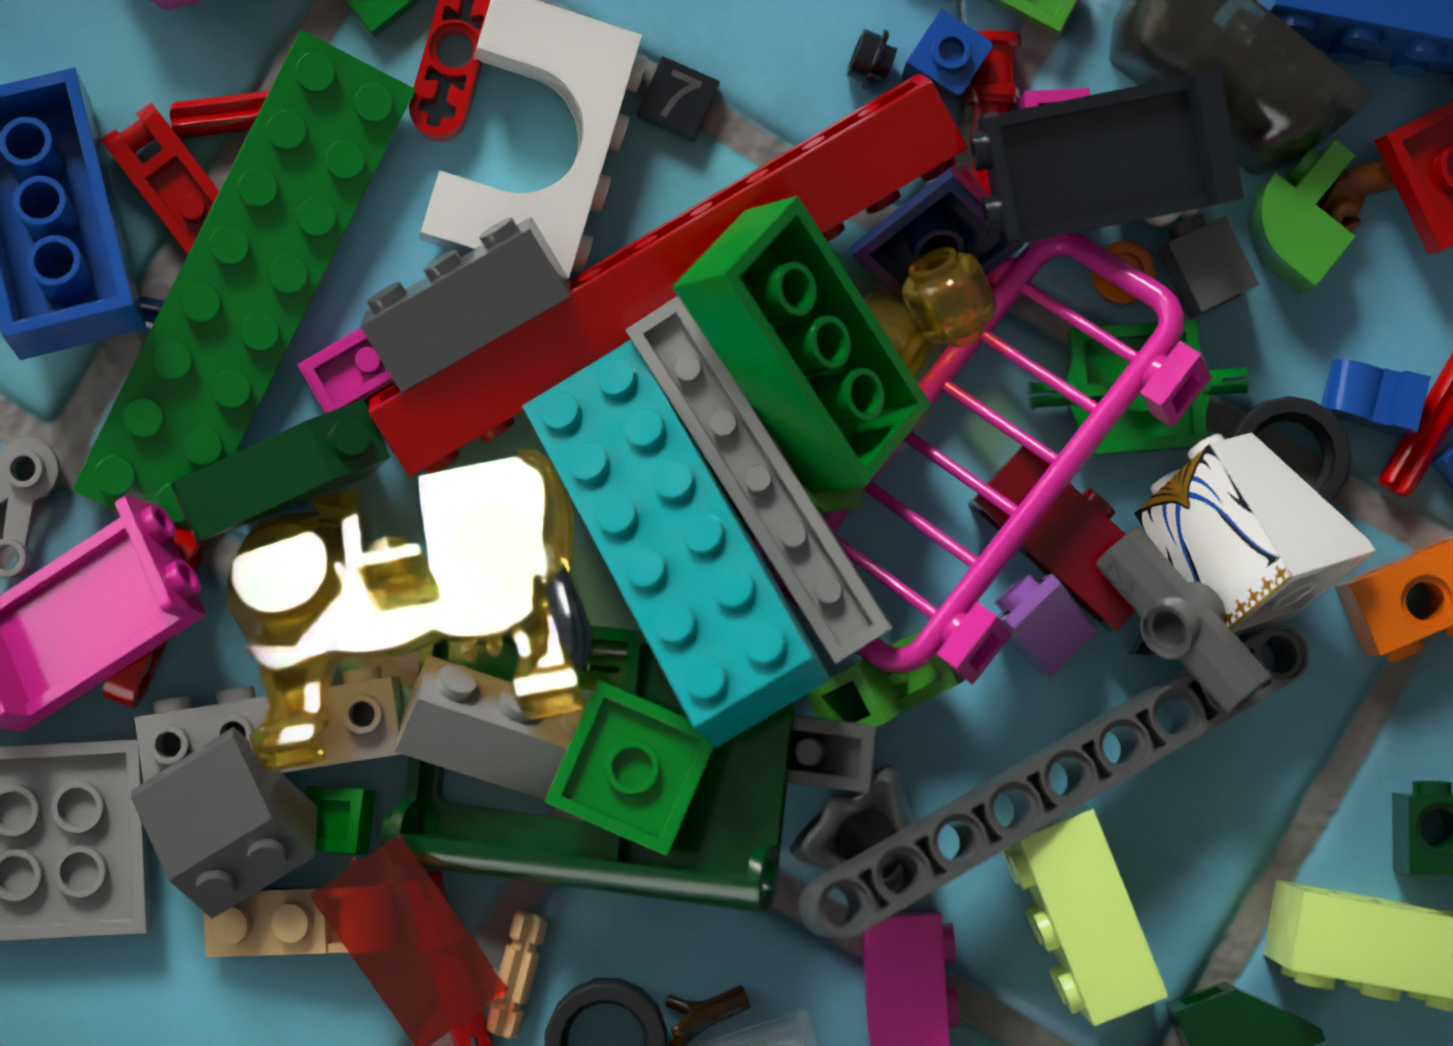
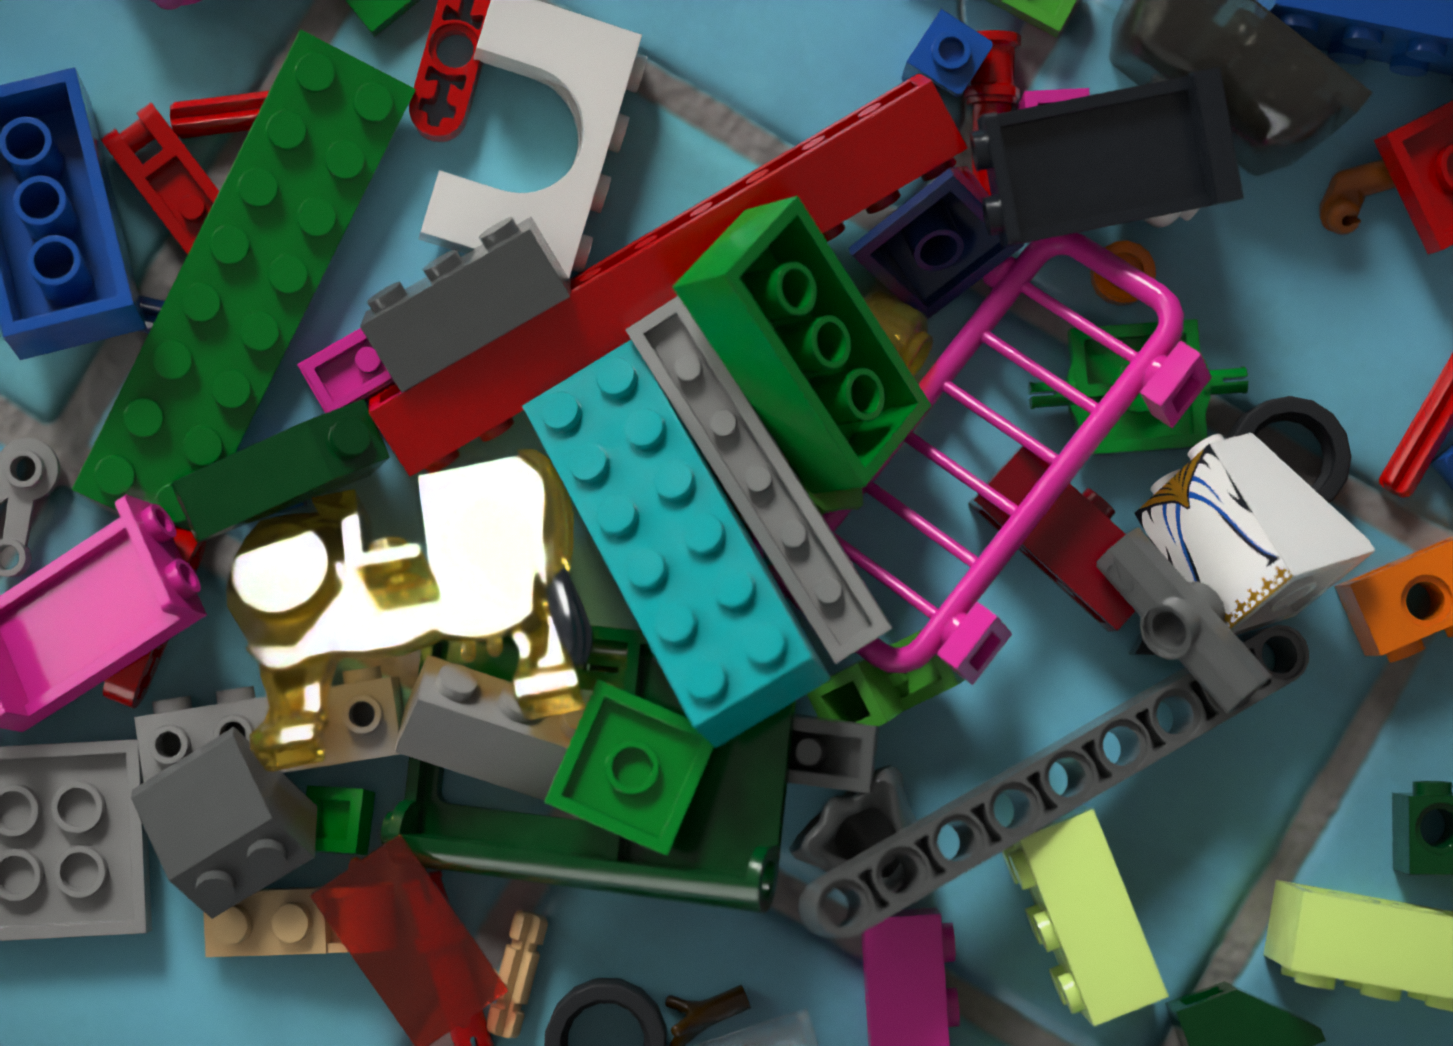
black tile [637,56,720,143] -> none
black plate [846,28,897,89] -> none
clear yellow head [902,247,997,347] -> none
medium lavender slope [994,574,1097,677] -> none
dark grey brick [1157,214,1259,319] -> none
bright green brick [1249,139,1356,295] -> none
blue leg [1321,359,1431,437] -> none

